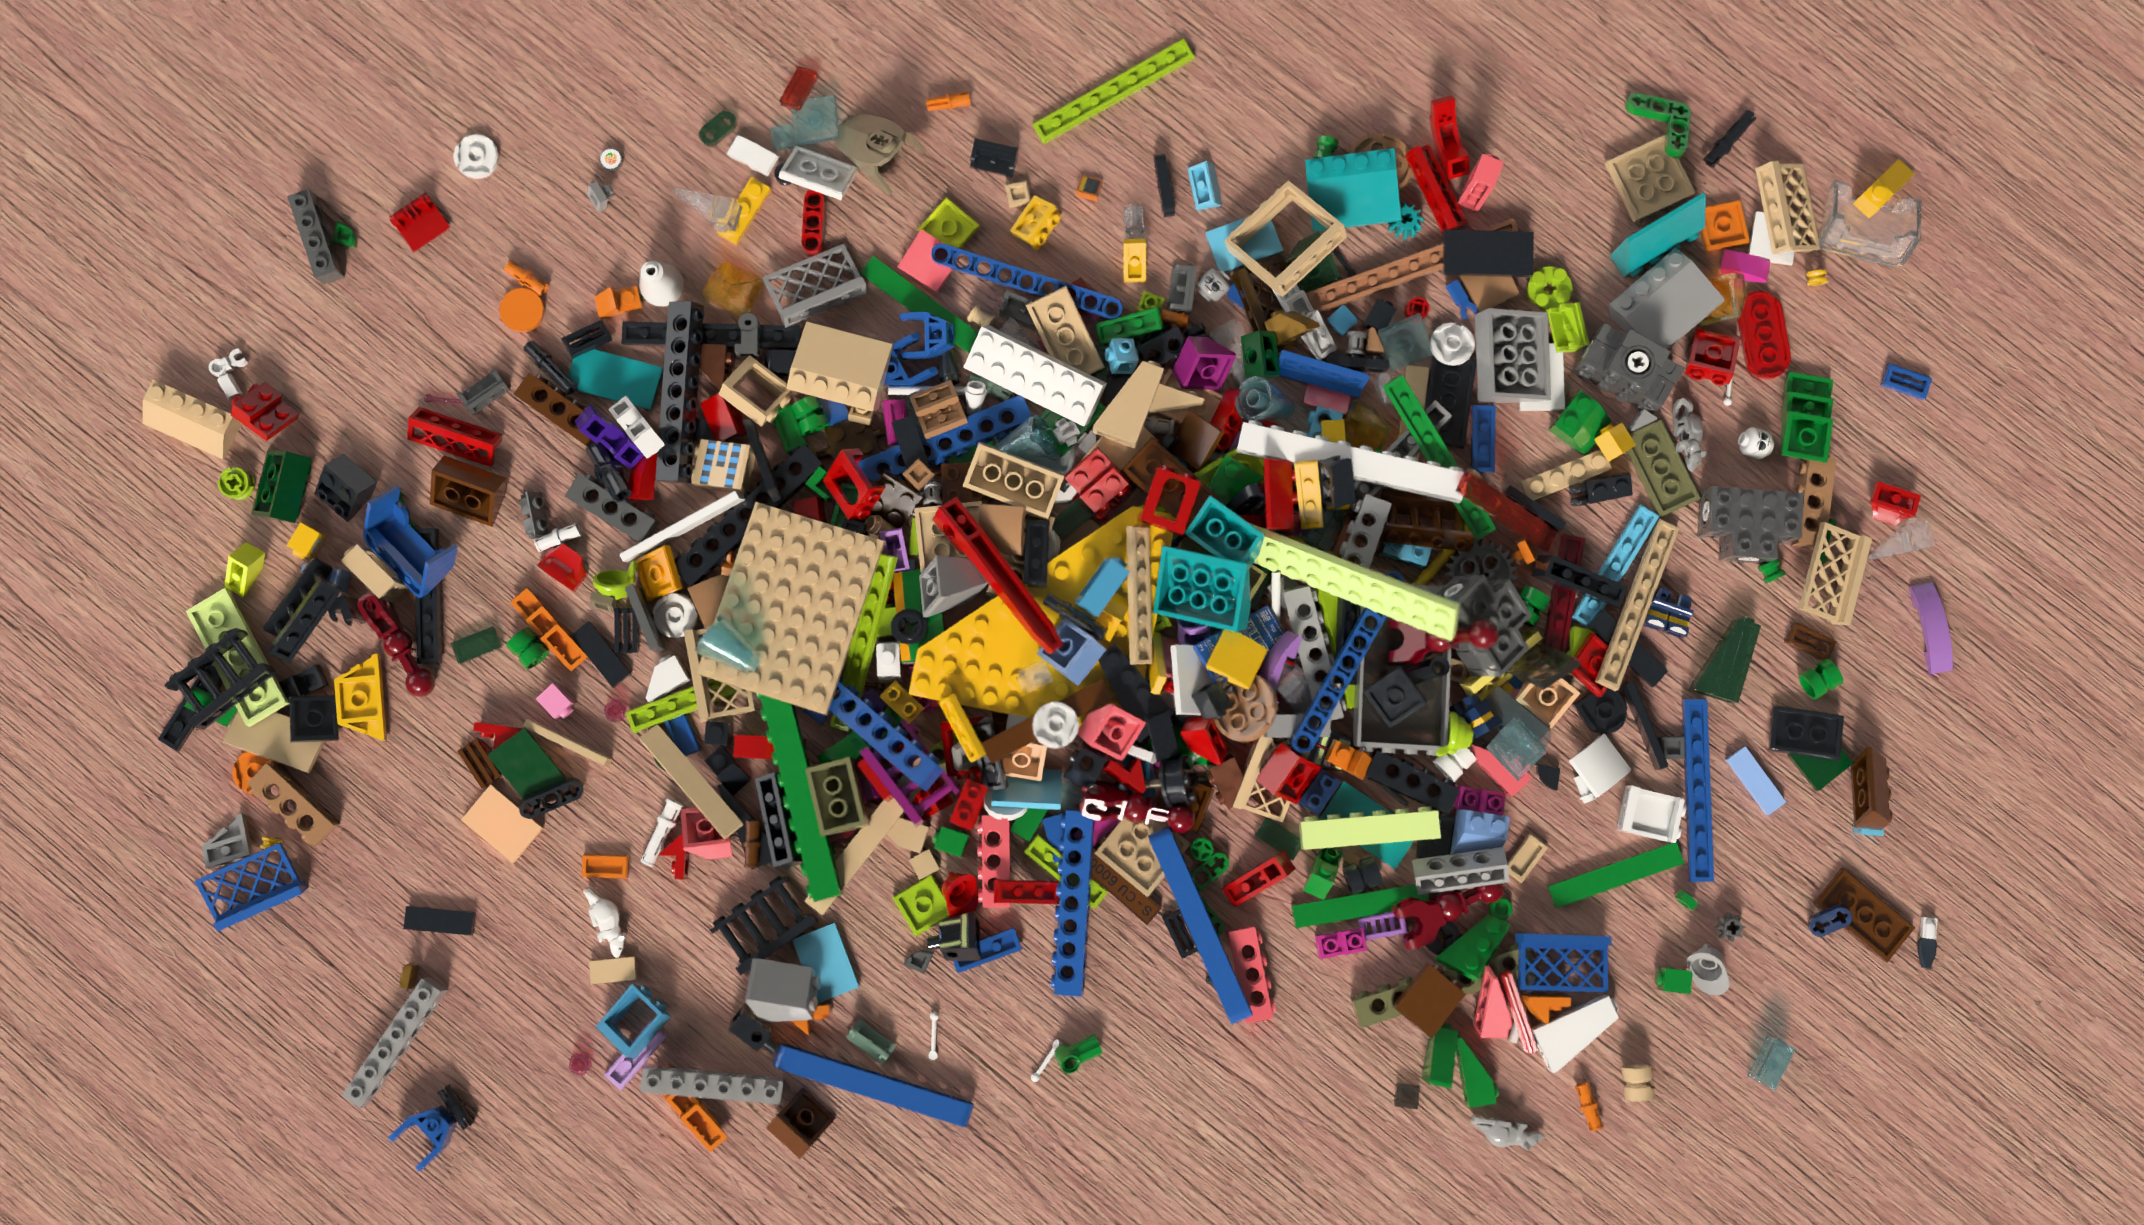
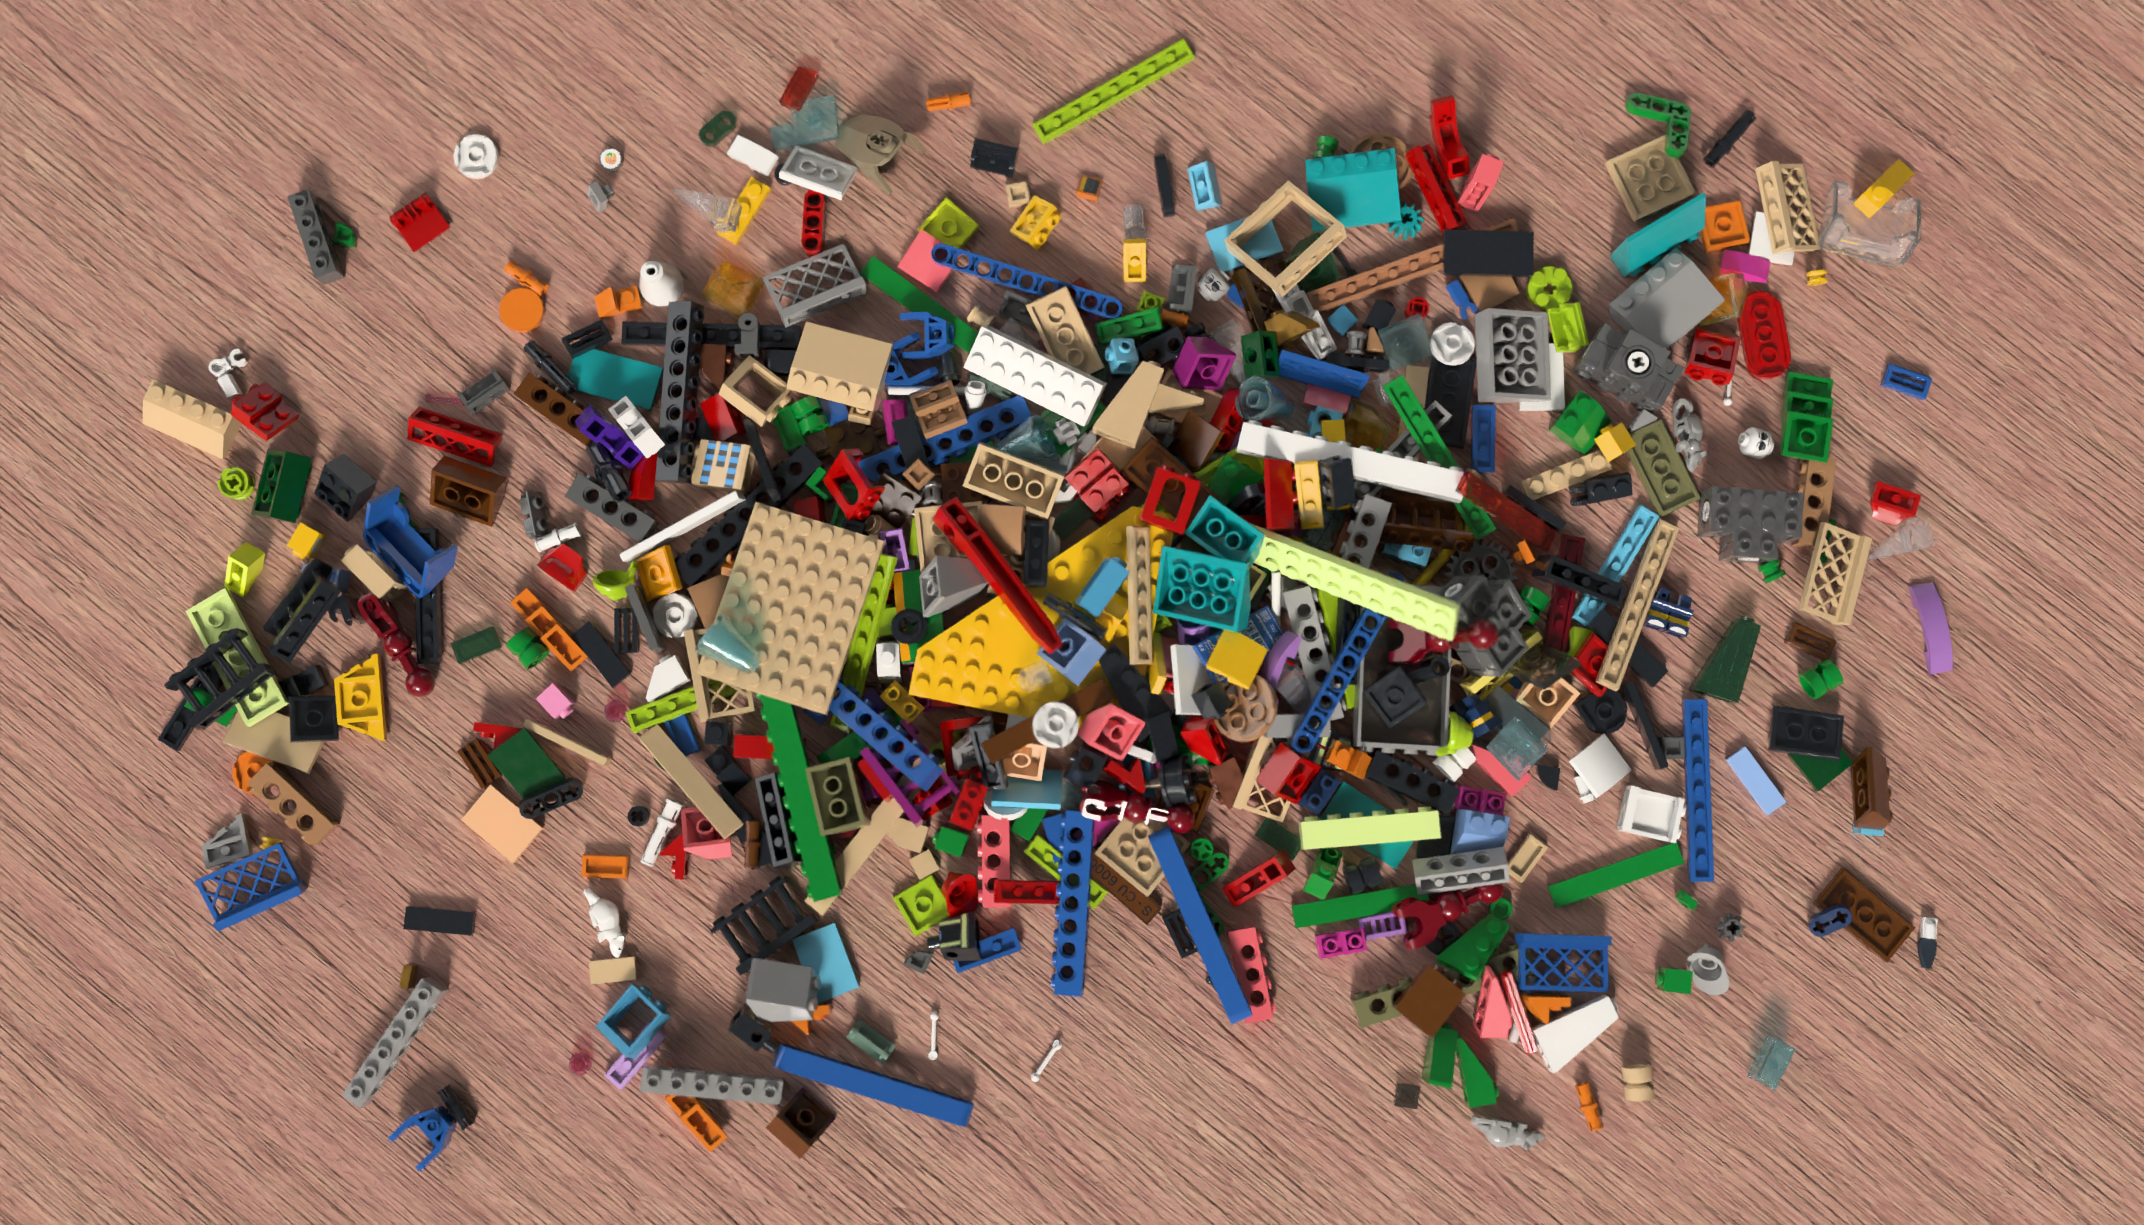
dark tan tile [590,592,617,613] -> none
yellow tile [939,693,987,762] -> none
green piece [1054,1035,1103,1074] -> none
none -> black bush [627,806,650,826]

